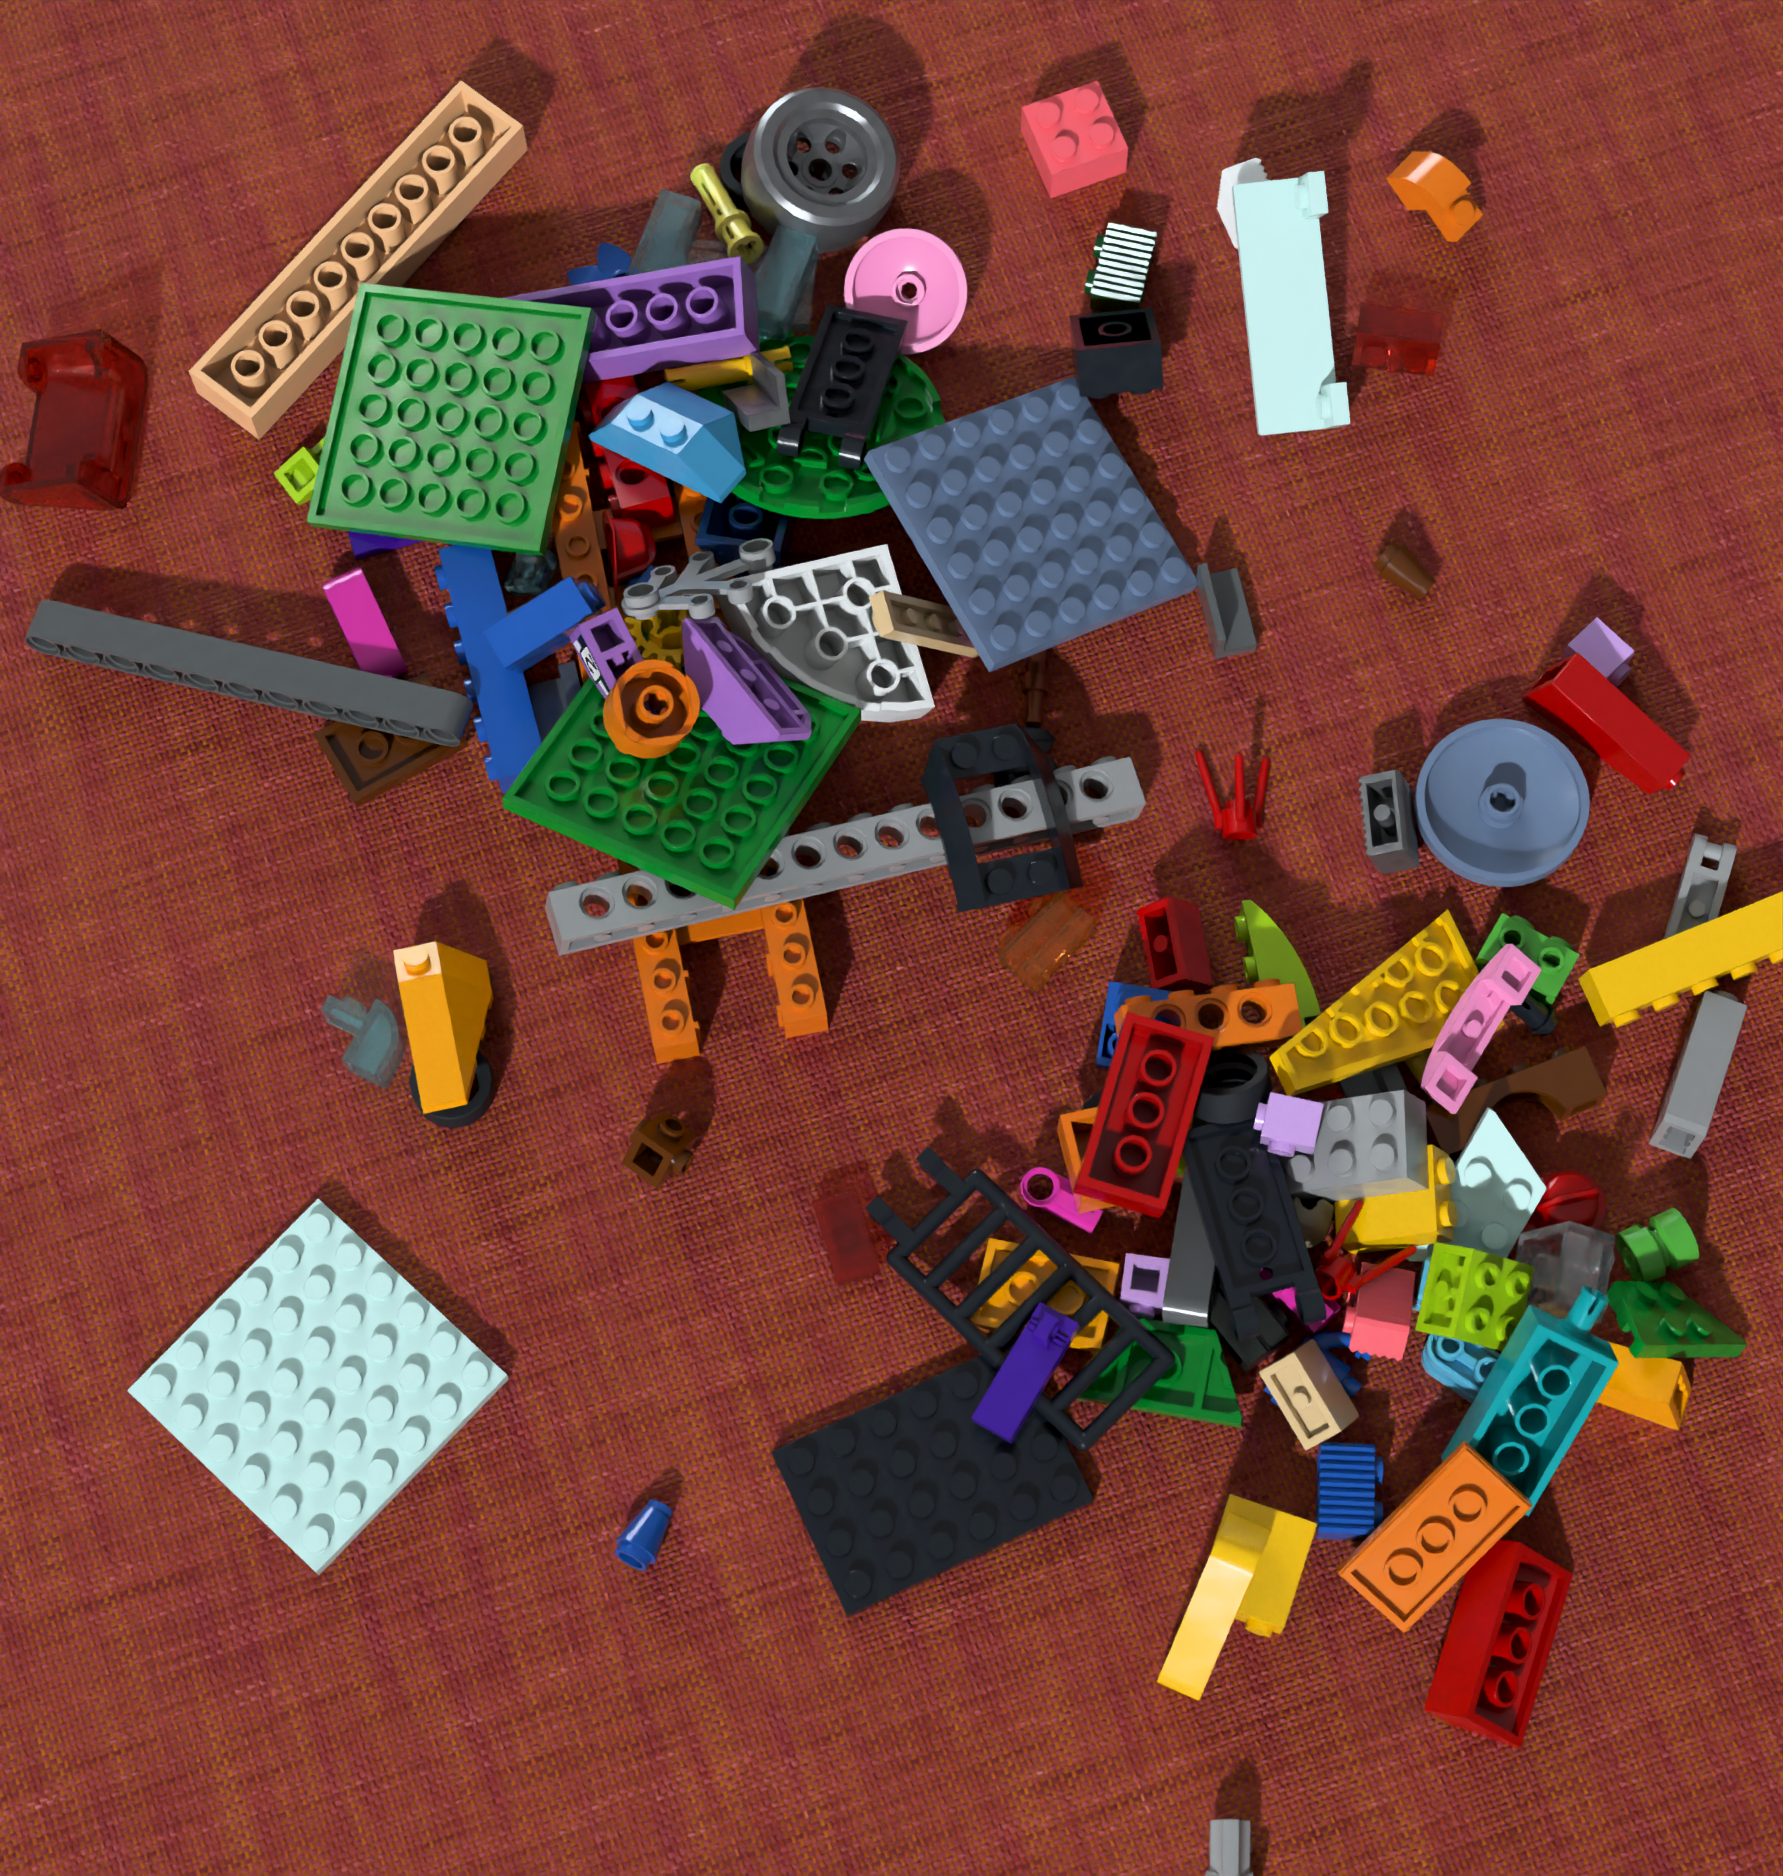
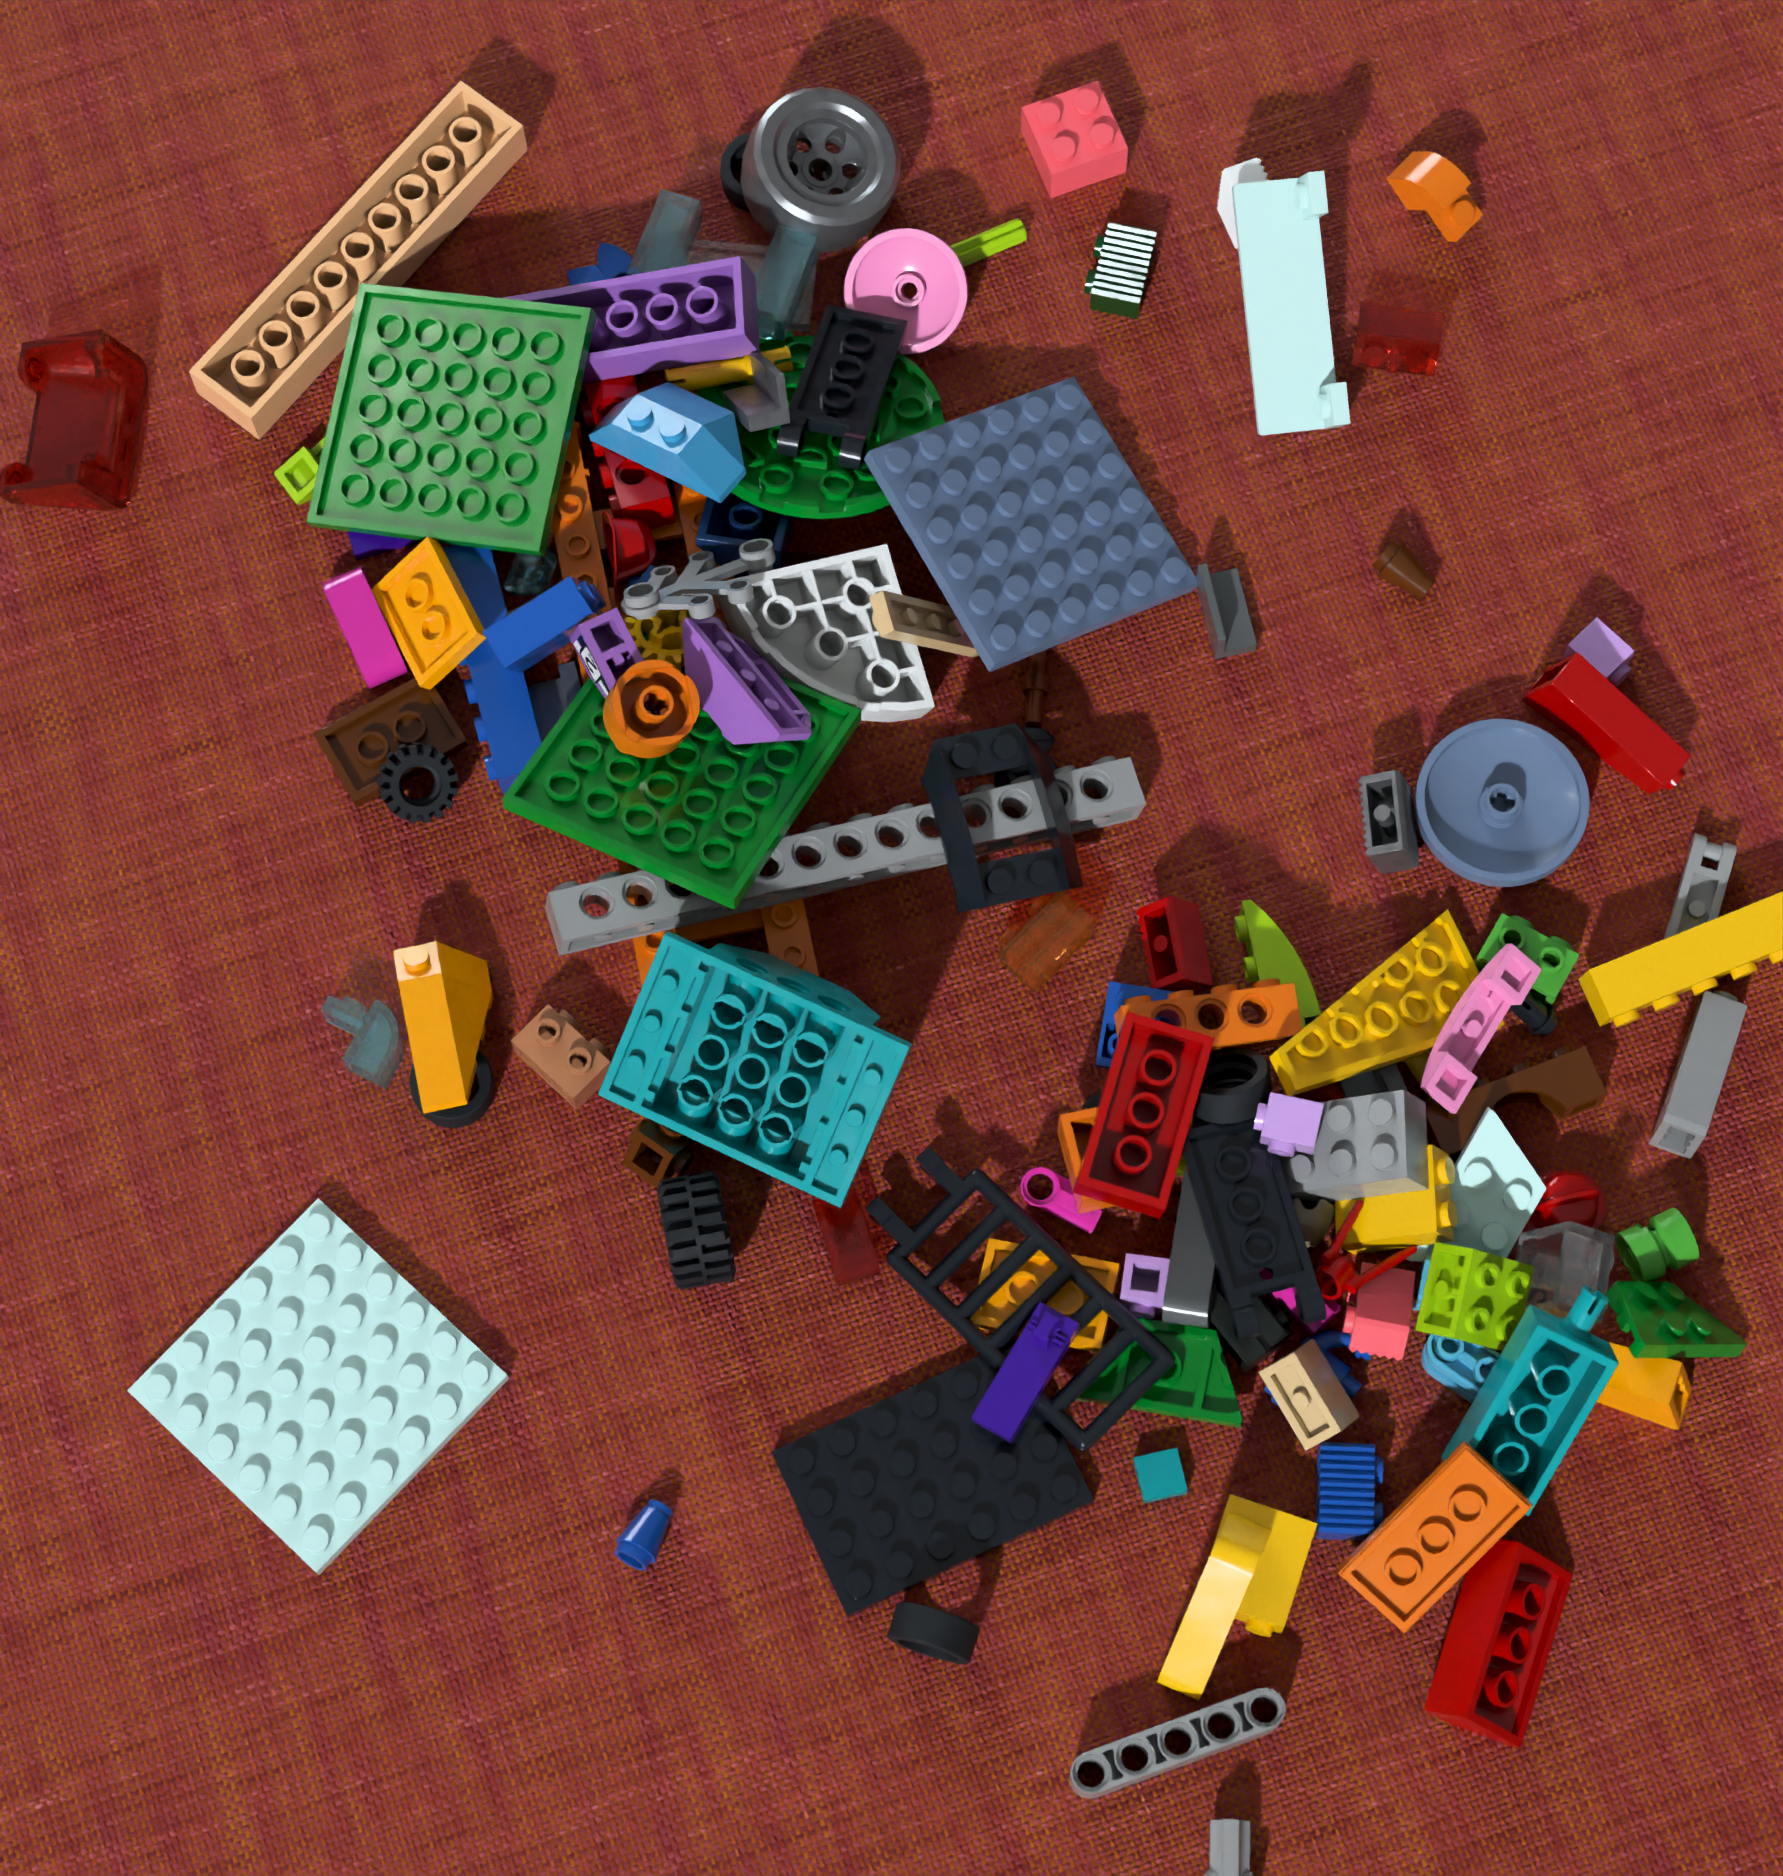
dark grey beam [24,600,473,747] -> none
light yellow pin [690,163,764,264] -> none
black brick [1070,307,1163,399] -> none
red plant [1195,749,1270,841] -> none
none -> light orange plate [371,537,486,690]
none -> black tyre [377,742,459,823]
none -> nougat brick [511,1004,612,1110]
none -> teal wedge [598,931,913,1208]
none -> black tyre [657,1170,736,1290]
none -> black tyre [887,1602,980,1664]
none -> lime axle [950,218,1027,267]
none -> light grey beam [1069,1687,1286,1799]
none -> teal tile [1133,1448,1188,1504]

